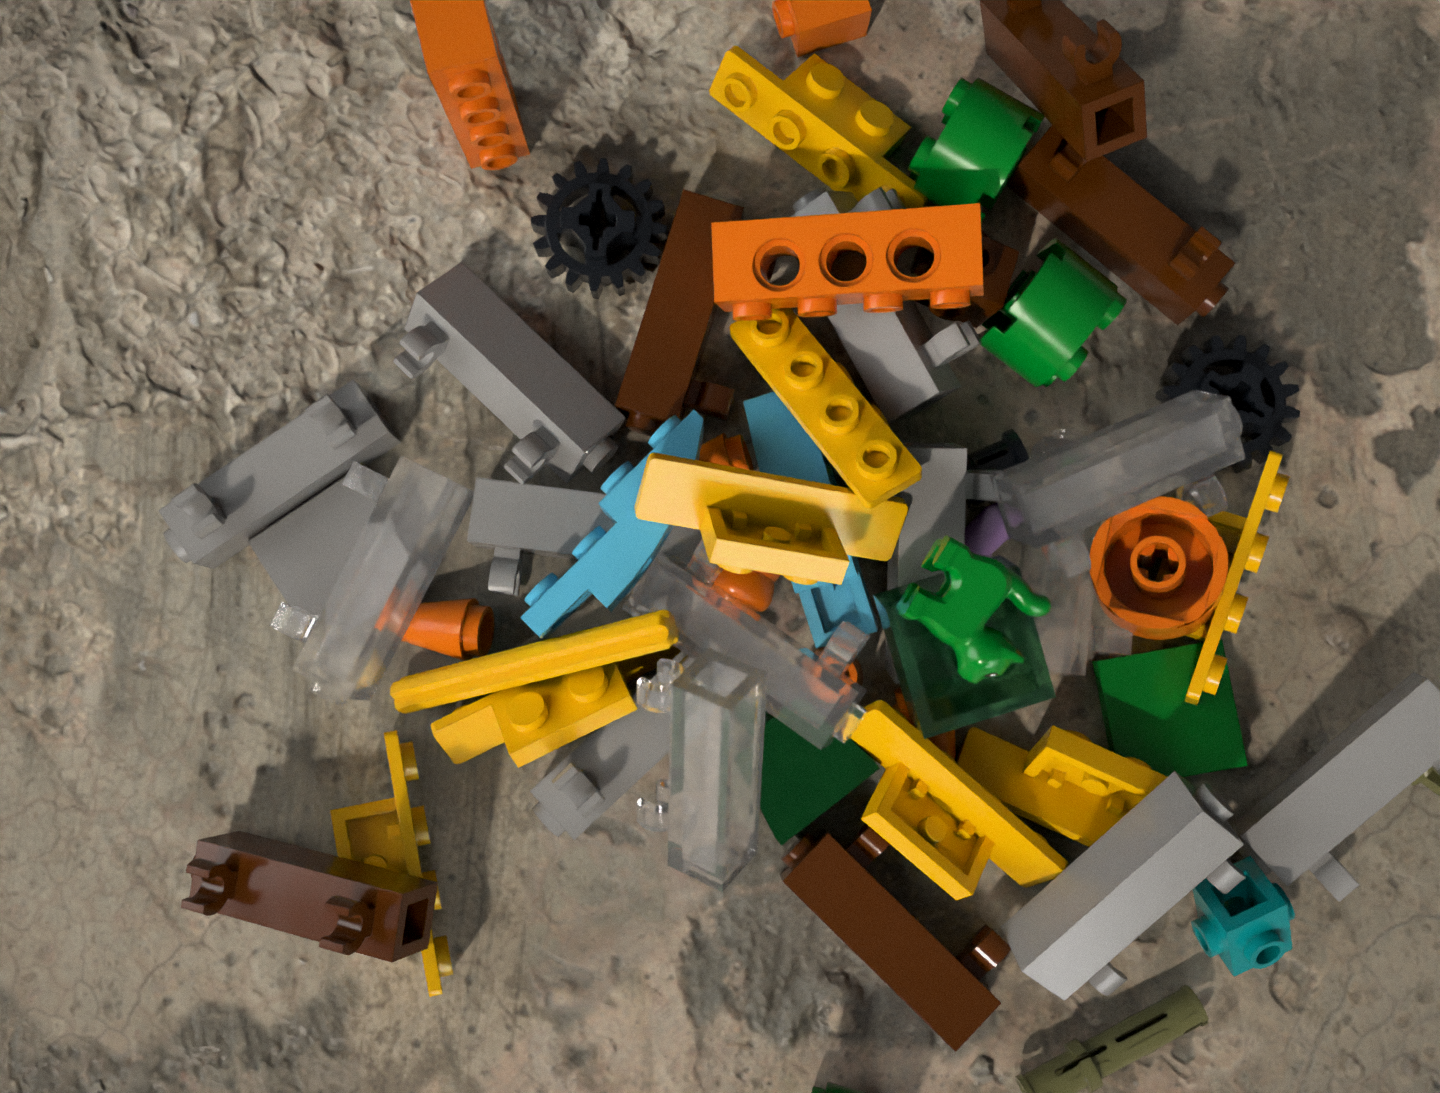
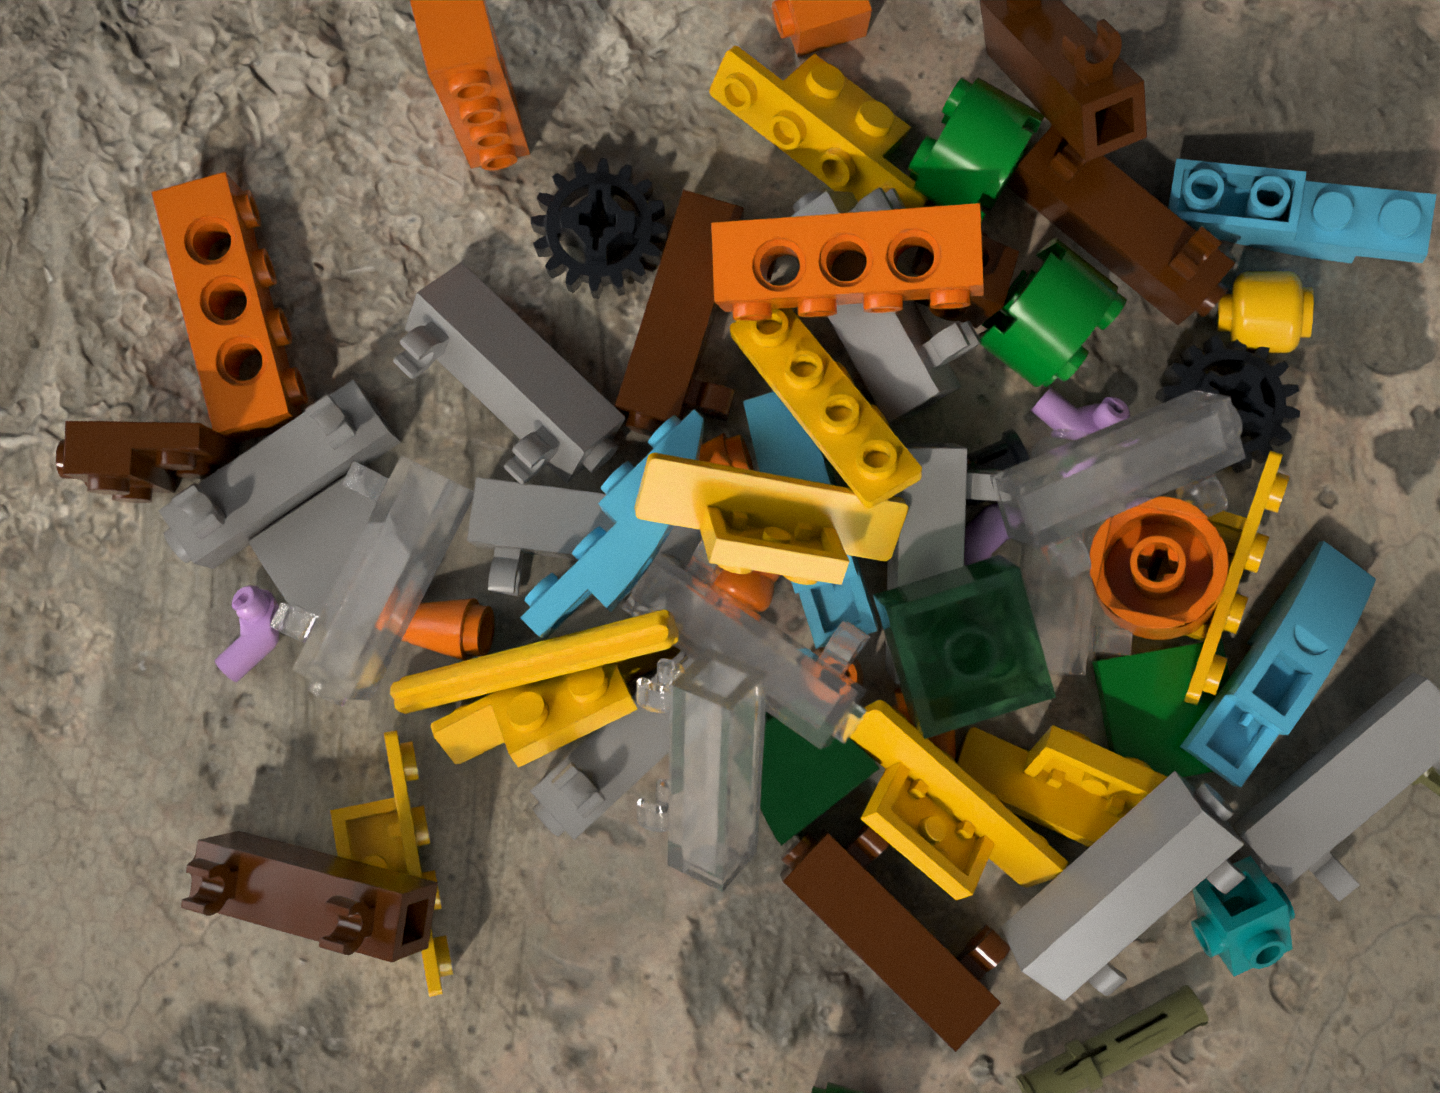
green animal [896,535,1051,684] -> none
none -> reddish brown plate [56,421,239,503]
none -> orange brick [151,172,308,443]
none -> lavender arm [215,585,279,682]
none -> lavender arm [1030,387,1130,446]
none -> medium azure slope [1168,158,1437,264]
none -> medium azure slope [1180,541,1376,787]
none -> yellow head [1217,271,1314,353]

